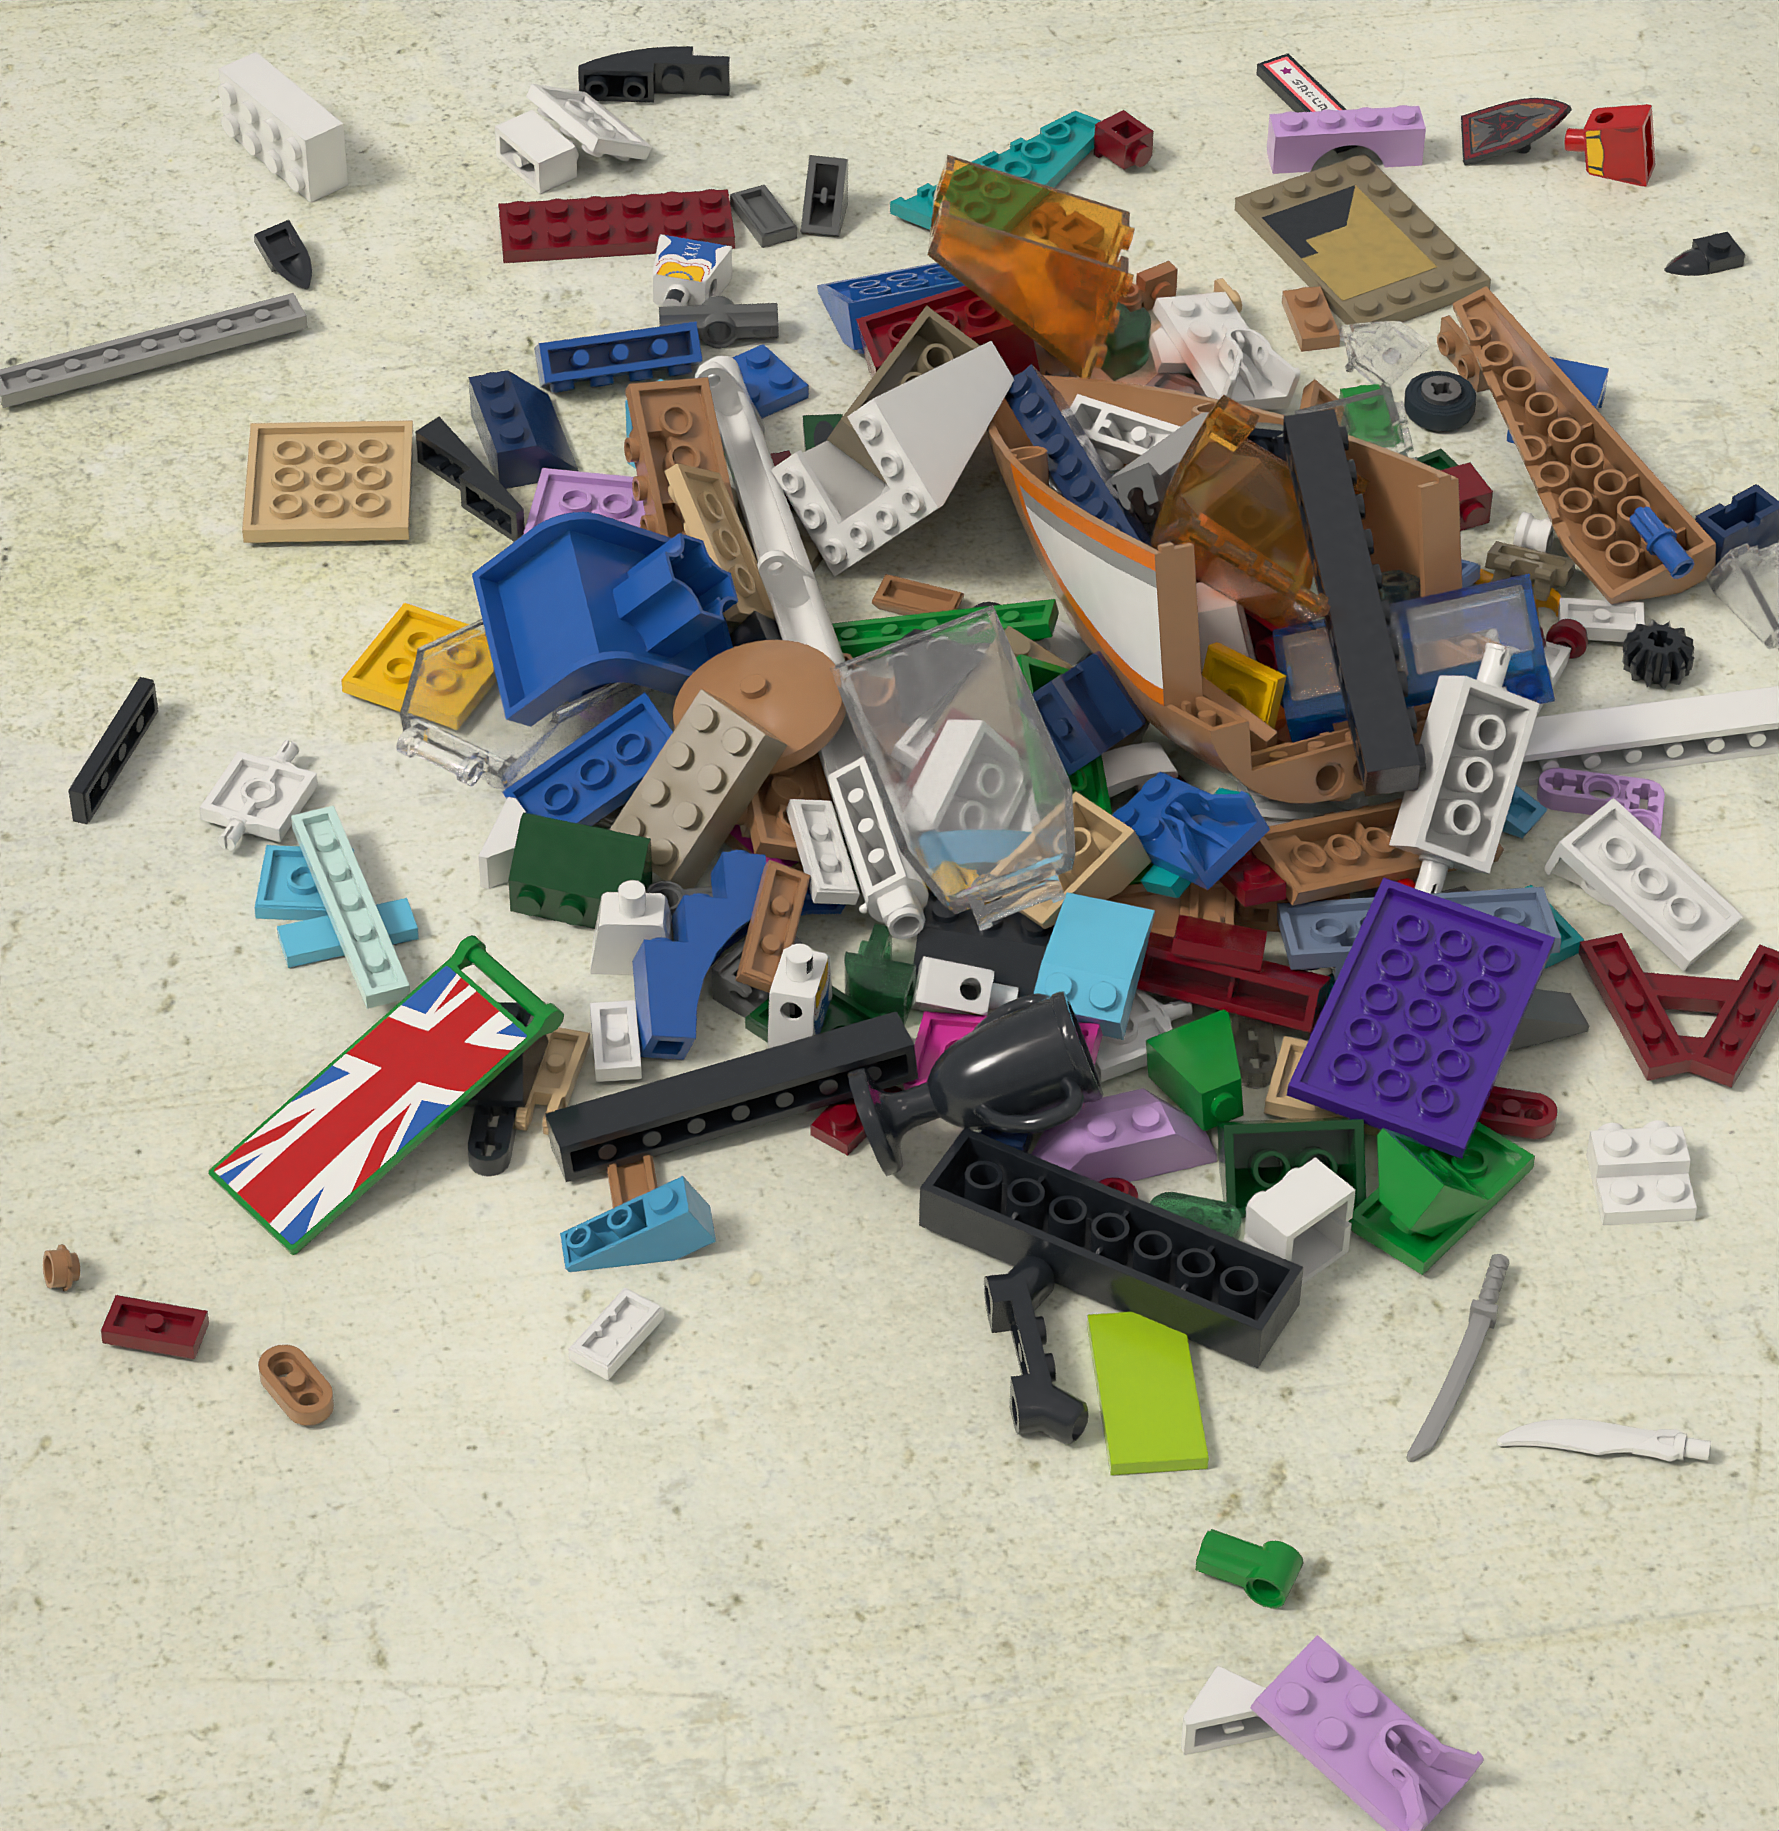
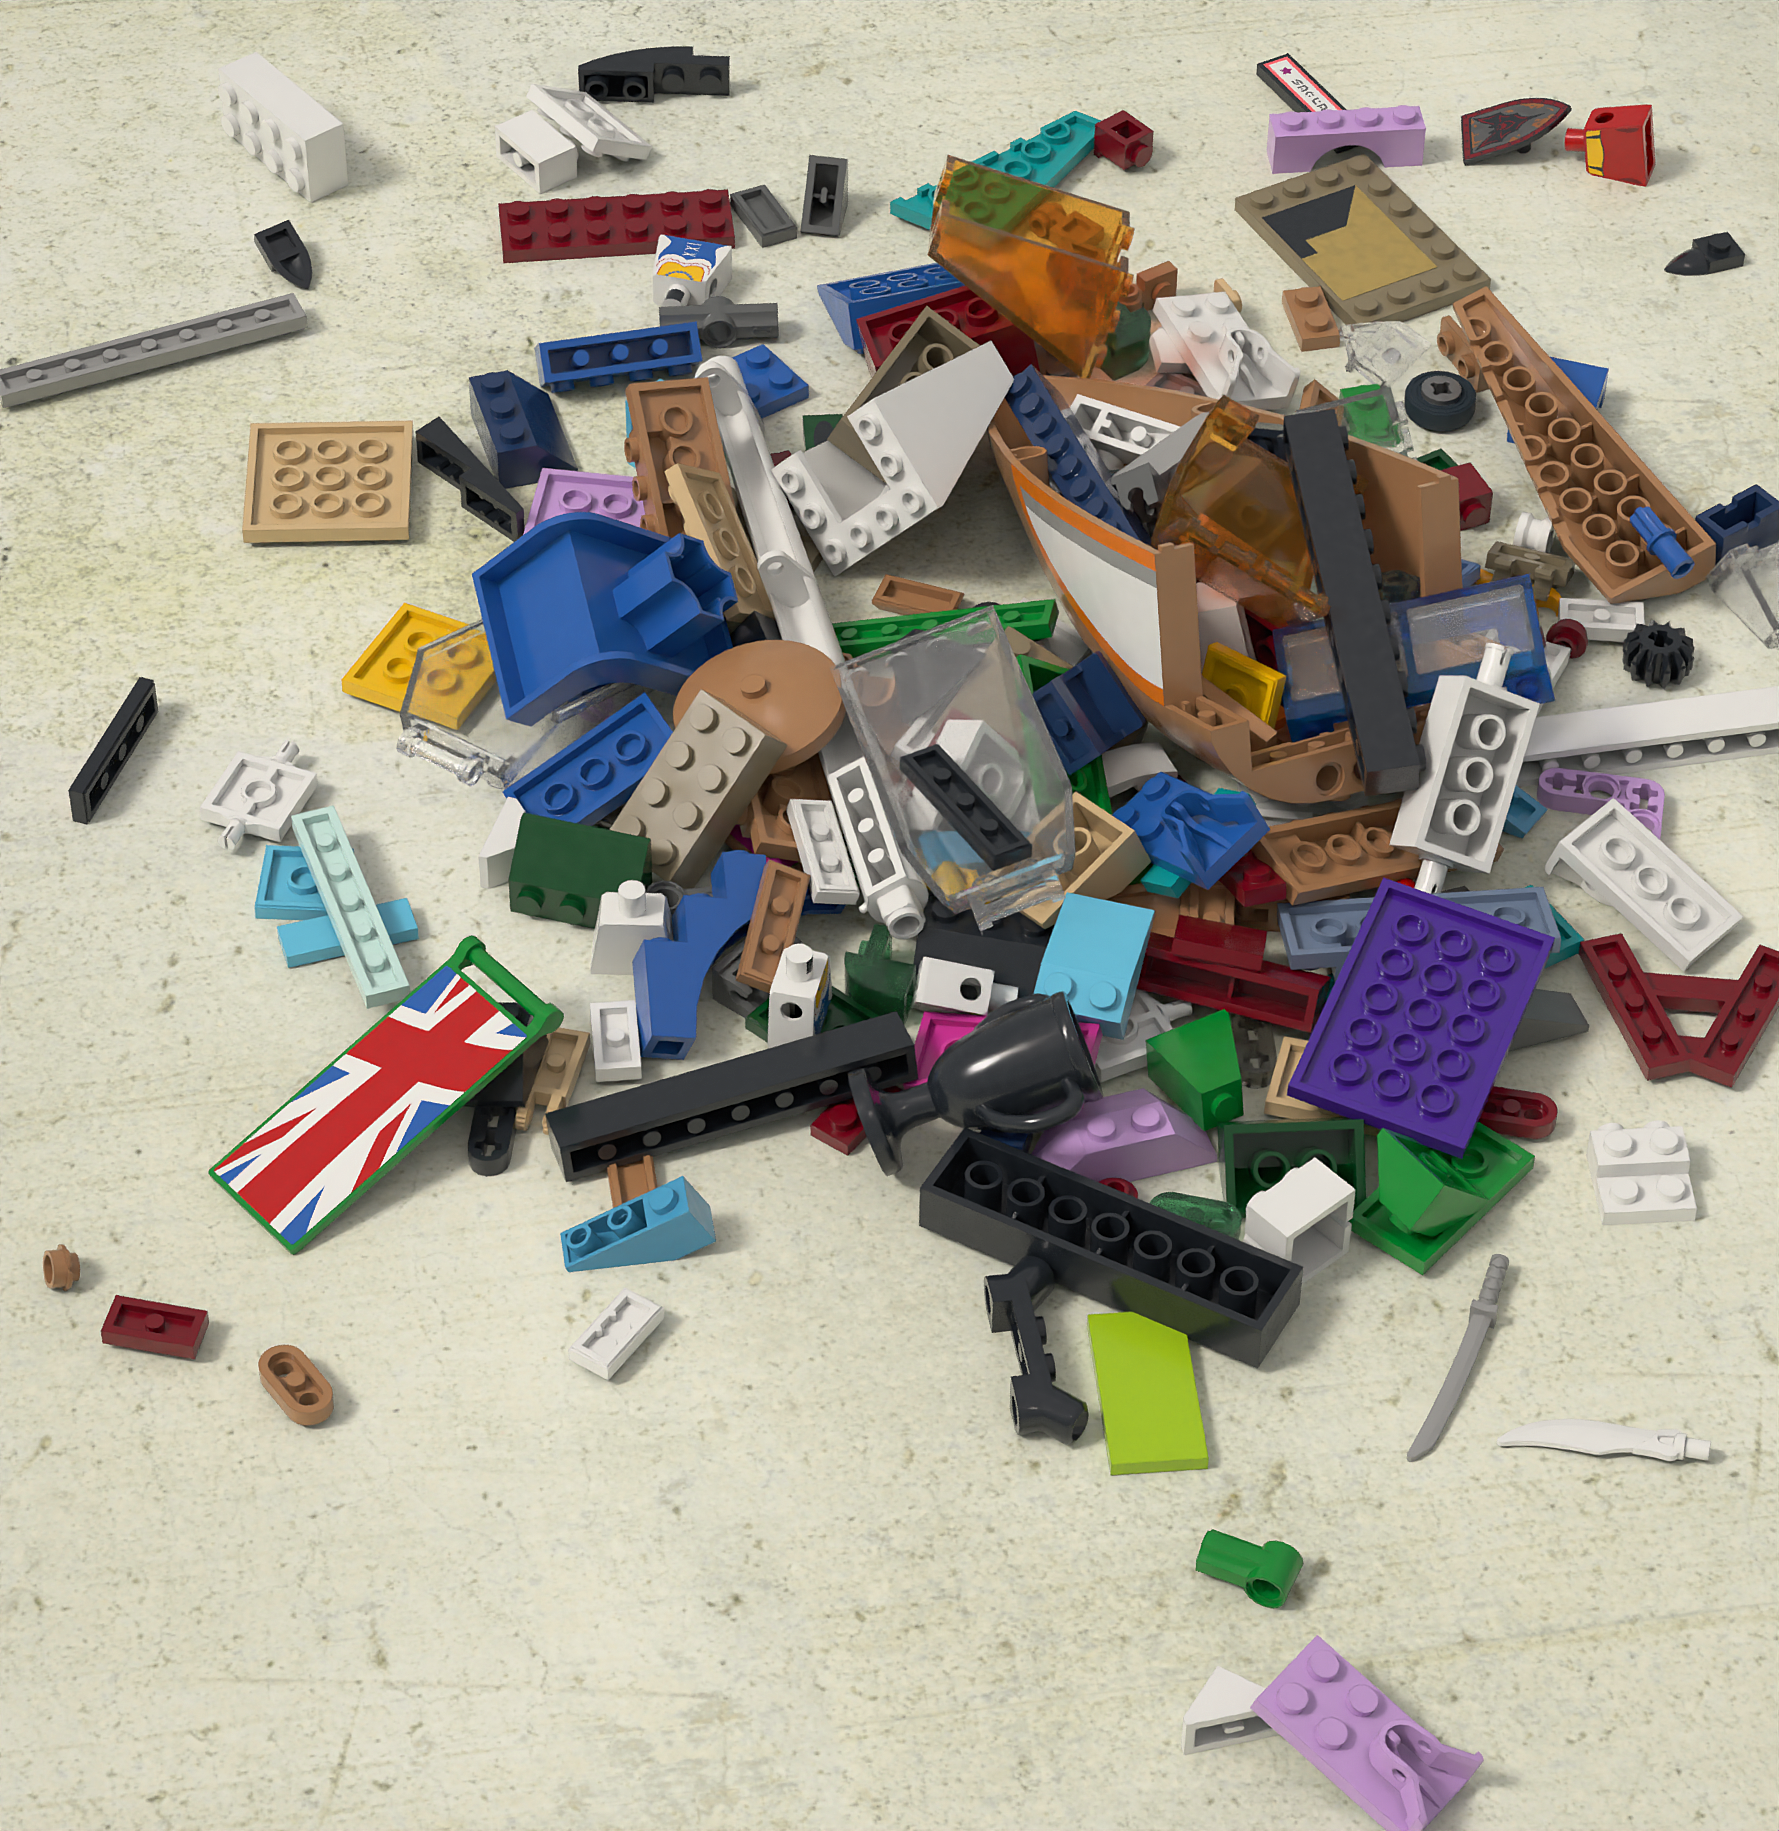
none -> black tile [899,744,1032,871]

